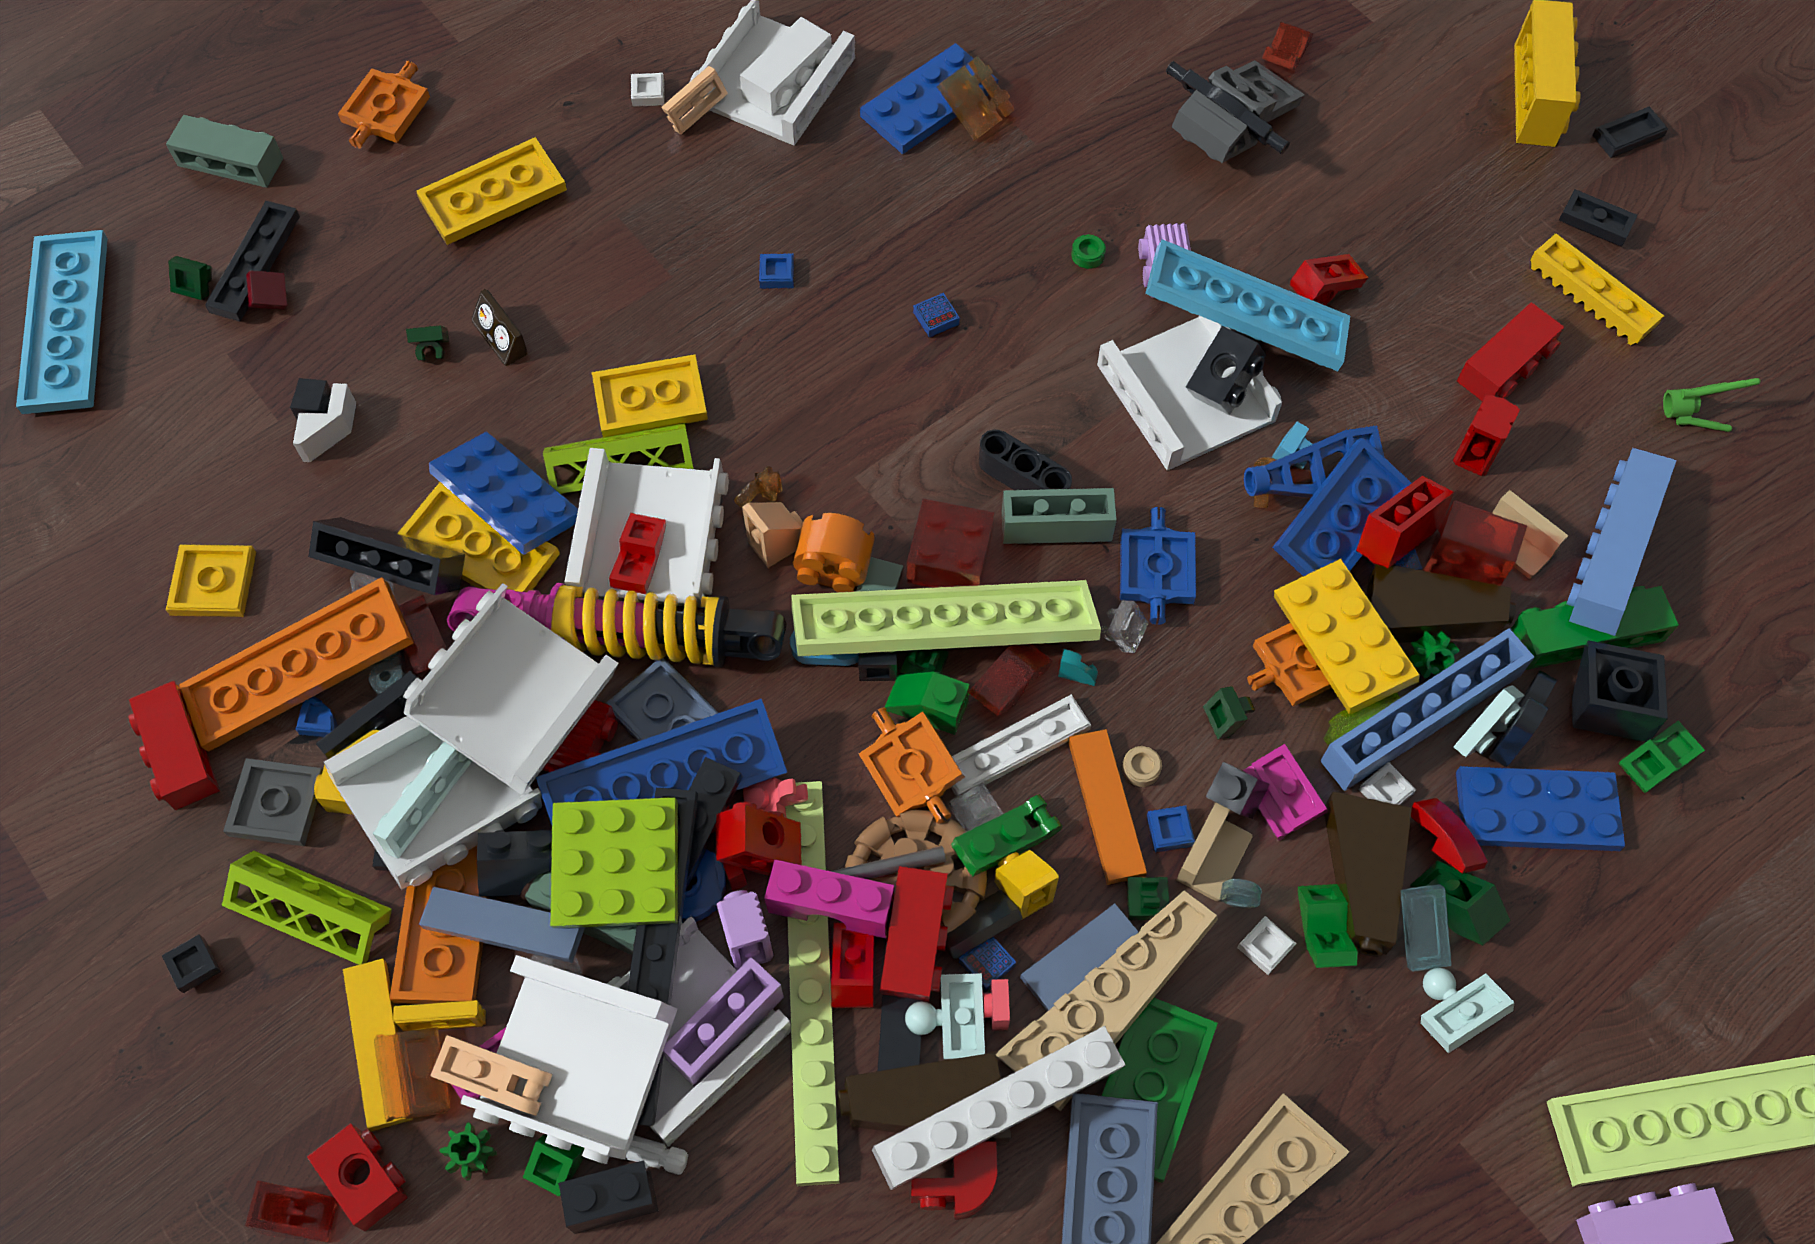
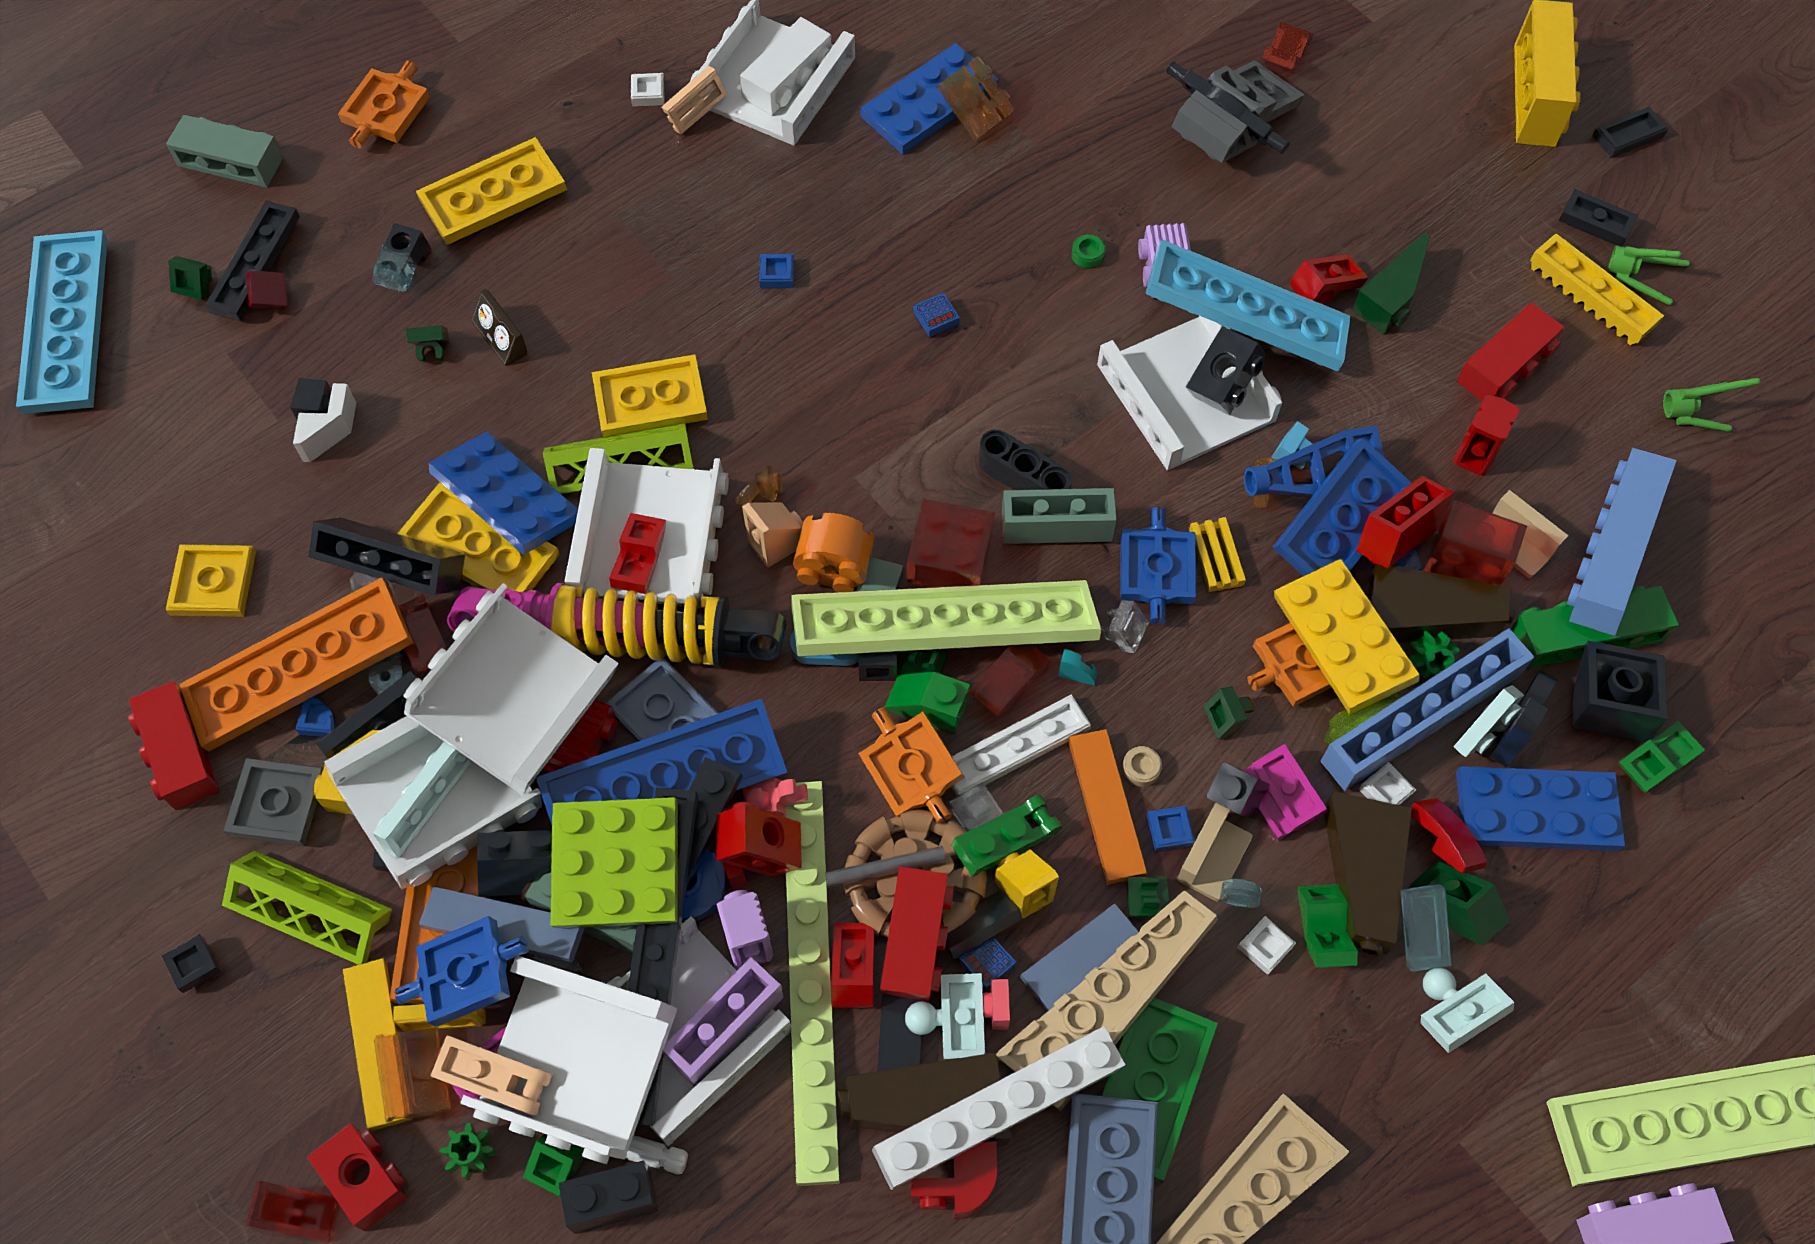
dark pink arch [764,860,895,938] -> none
none -> leg [373,223,431,292]
none -> blue plate [394,916,529,1027]
none -> yellow tile [1189,517,1246,592]
none -> dark green slope [1352,232,1430,335]
none -> bright green plant [1608,245,1690,305]

